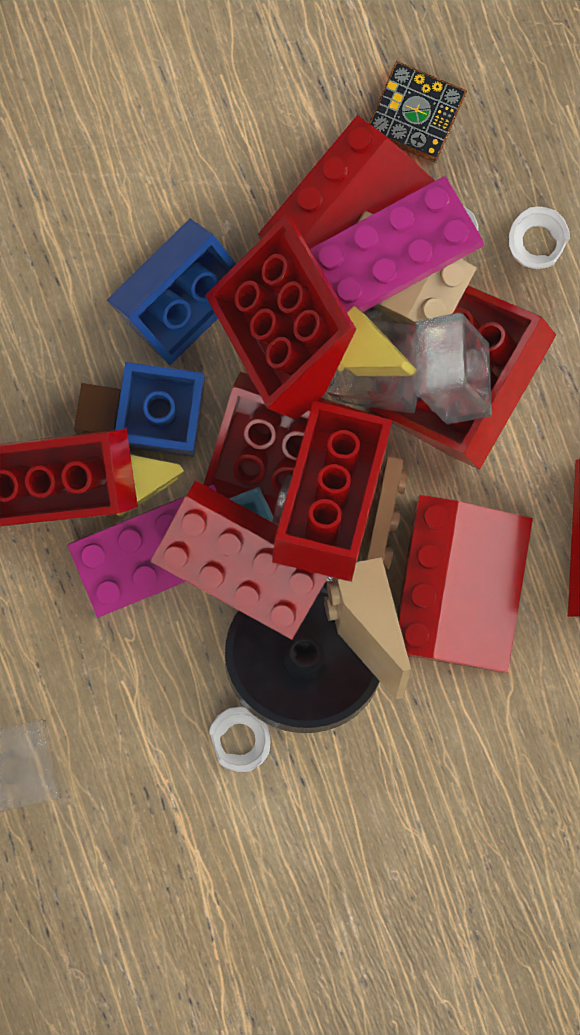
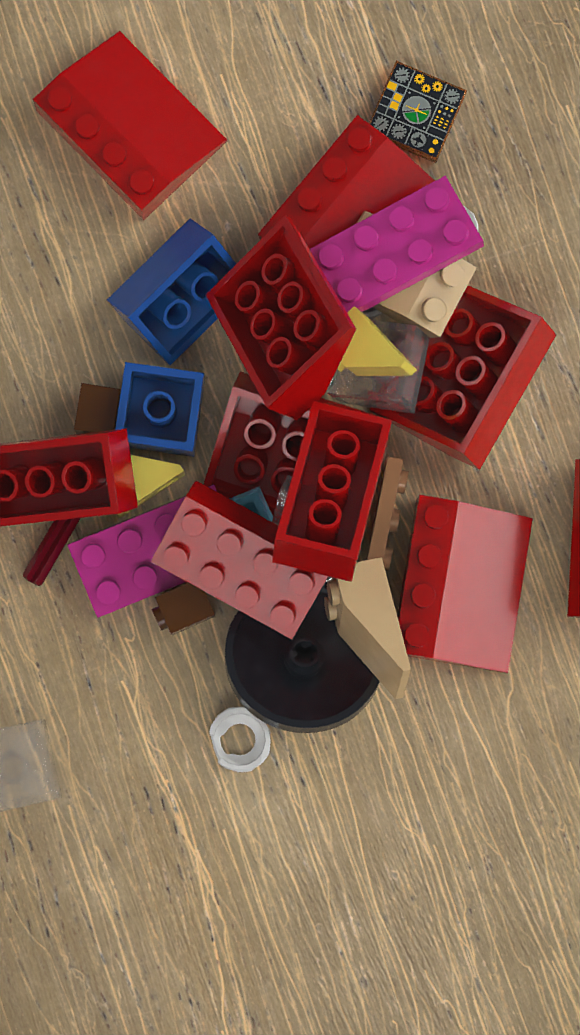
clear brick [412,312,492,424] -> none
white piece [509,207,570,270] -> none
none -> dark red axle [23,518,81,586]
none -> red slope [33,31,227,220]
none -> reddish brown brick [152,583,216,636]

